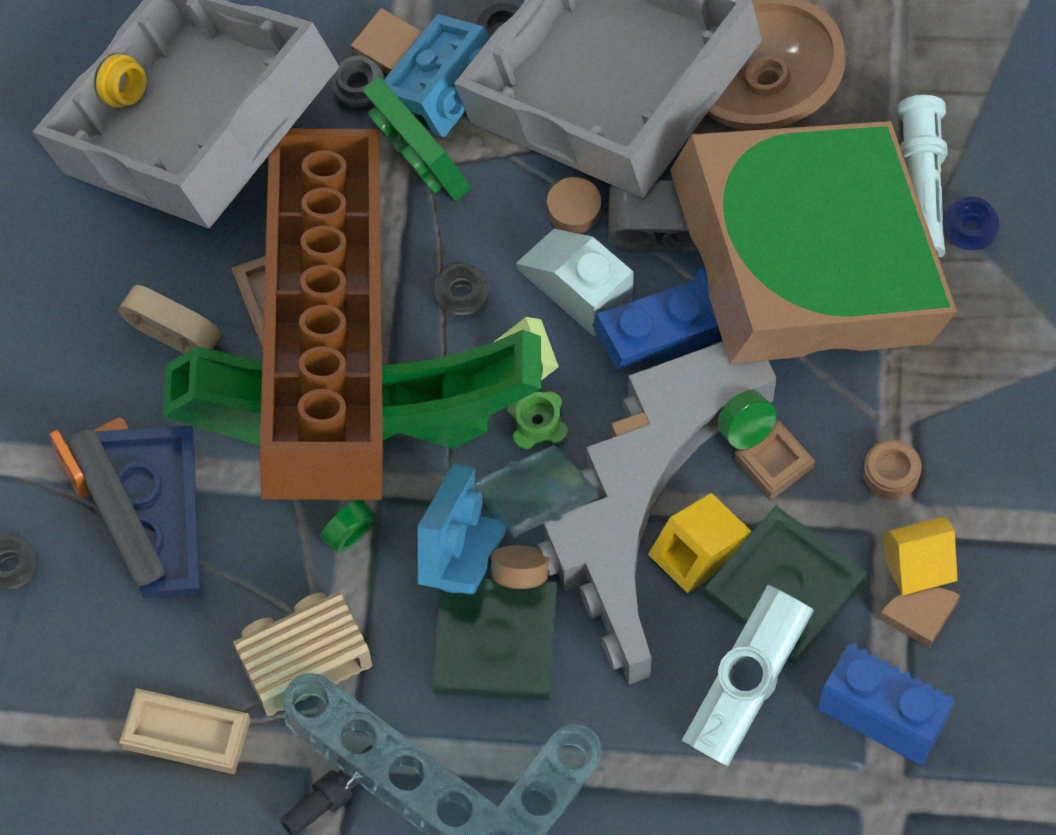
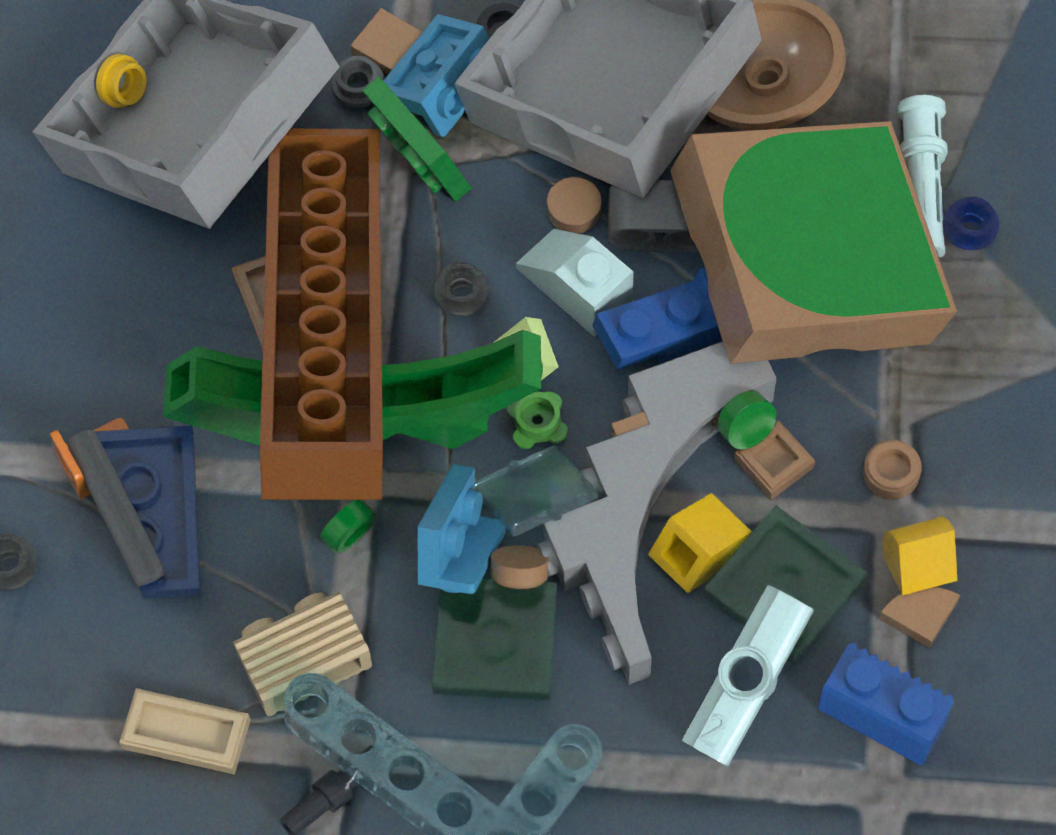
tan beam [118,285,222,354] -> none

